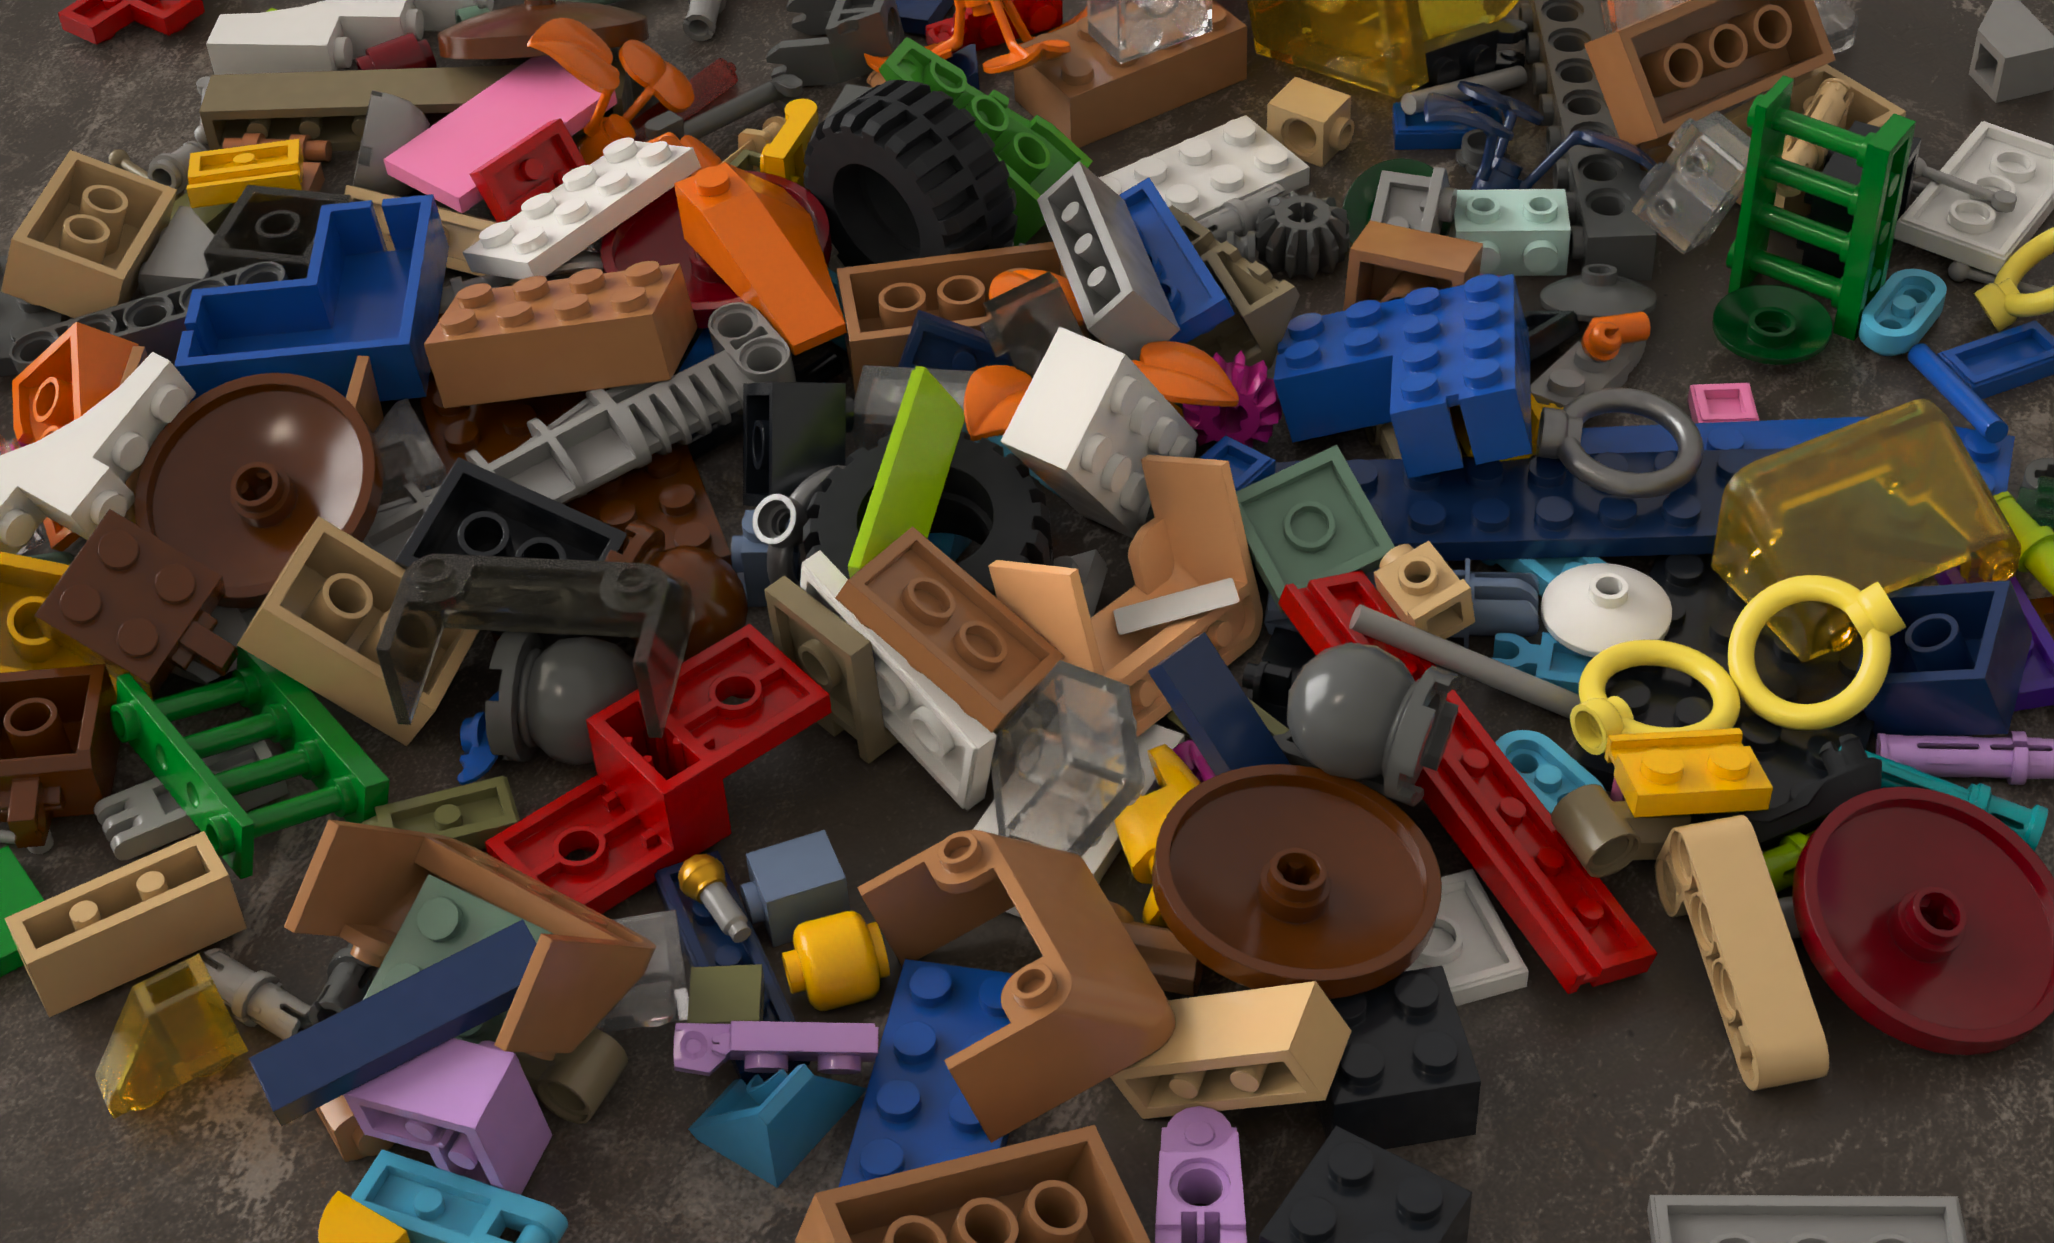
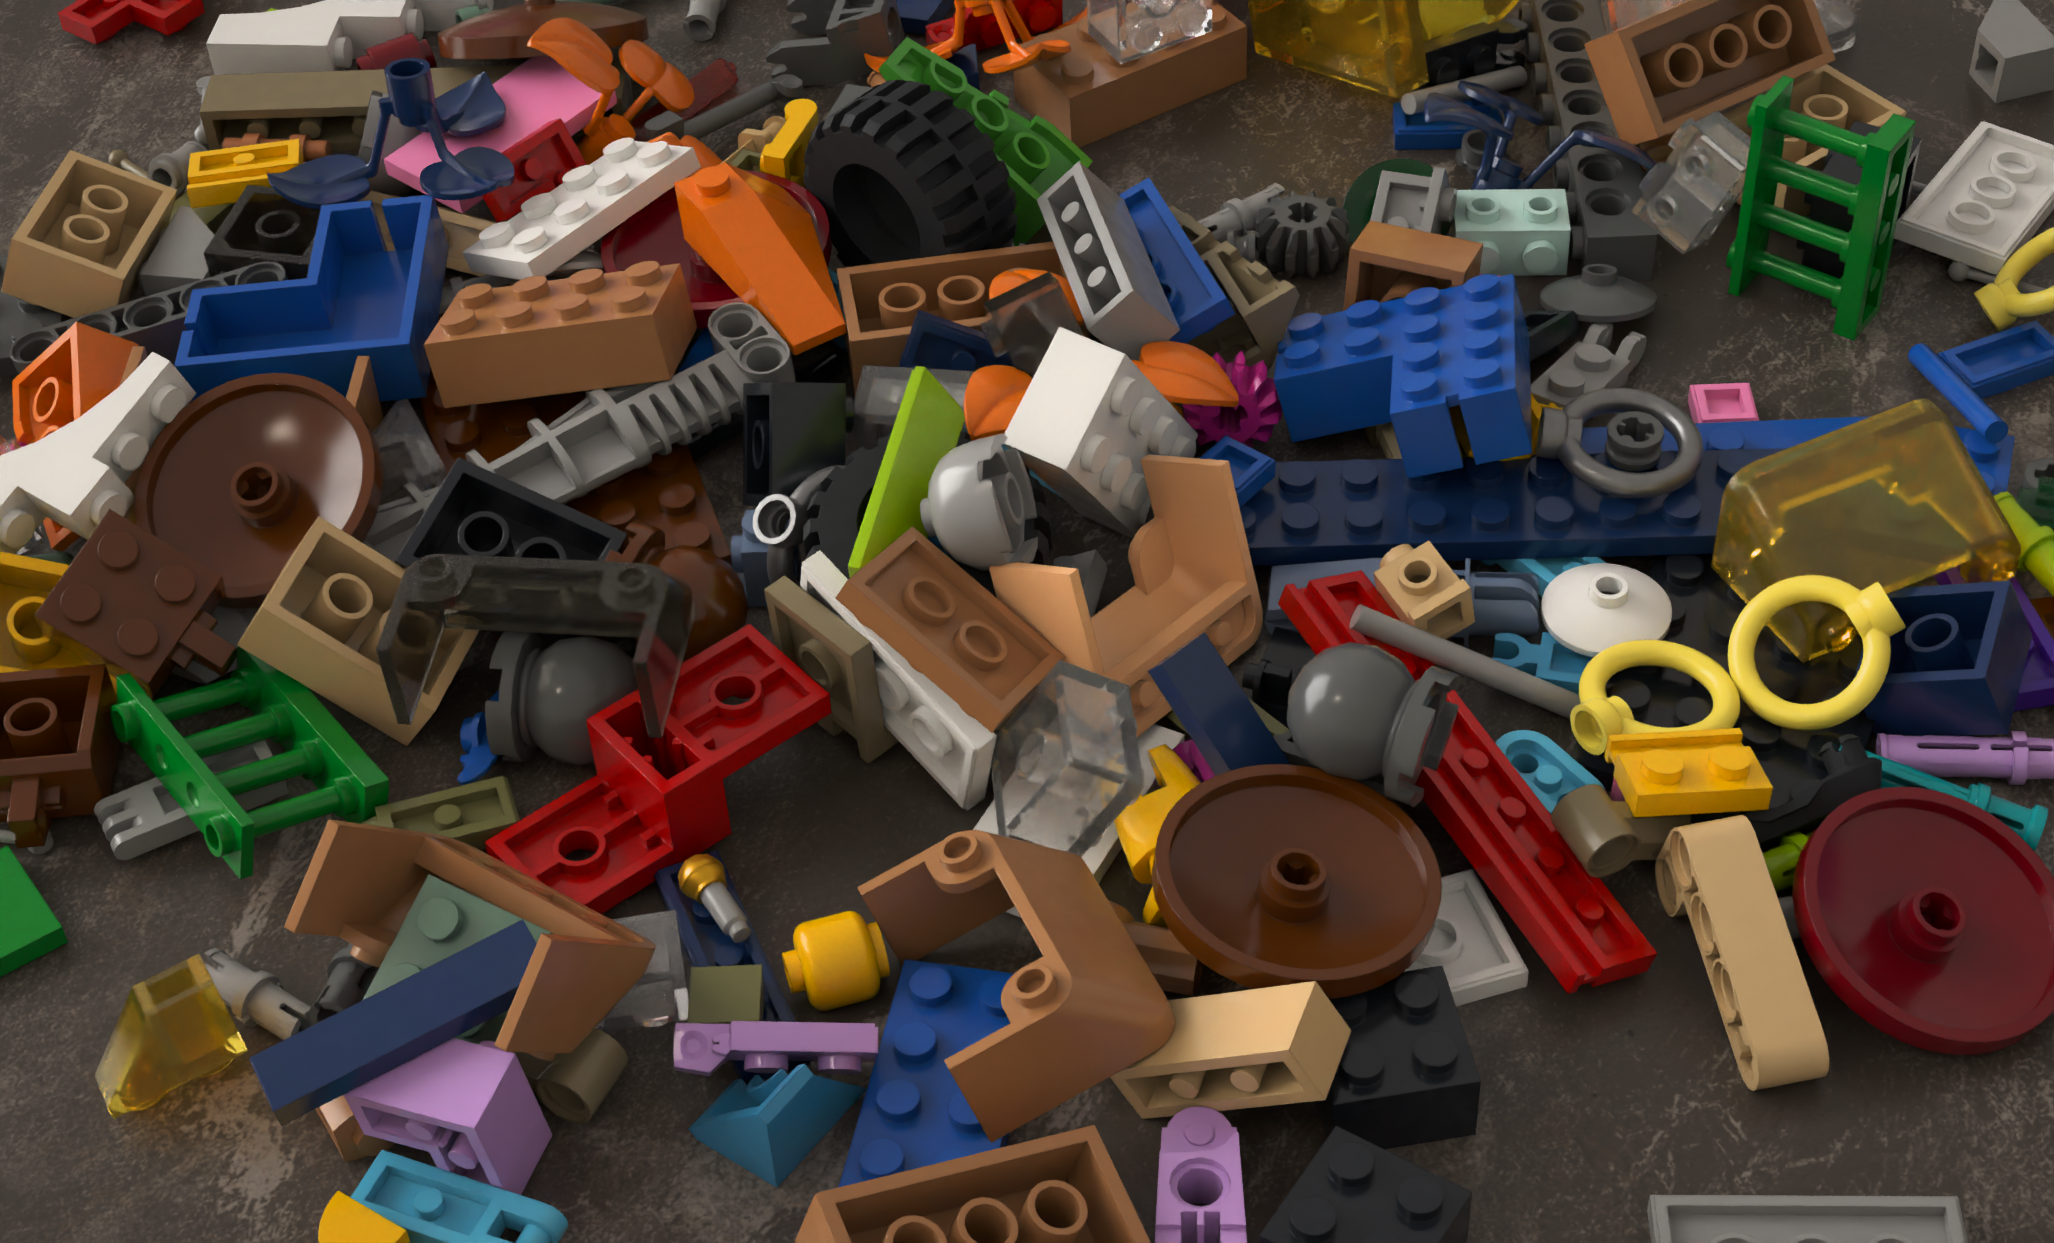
tan brick [4,831,247,1018] -> none
sand blue brick [740,830,850,947] -> none
white plate [1098,115,1310,221] -> none
white sticker [1113,578,1240,635] -> none
sand green plate [1236,445,1395,614] -> none
tan brick [1267,77,1354,168] -> none
orange arm [1581,311,1651,362] -> none
dark green dish [1712,285,1833,365] -> none
tan pin [1776,78,1854,197] -> none
medium azure plate [1859,269,1947,356] -> none
light grey hinge [1914,157,2017,213] -> none
none -> dark blue plant [267,58,515,209]
none -> light grey cylinder [920,433,1038,571]
none -> dark grey bush [1605,411,1664,471]

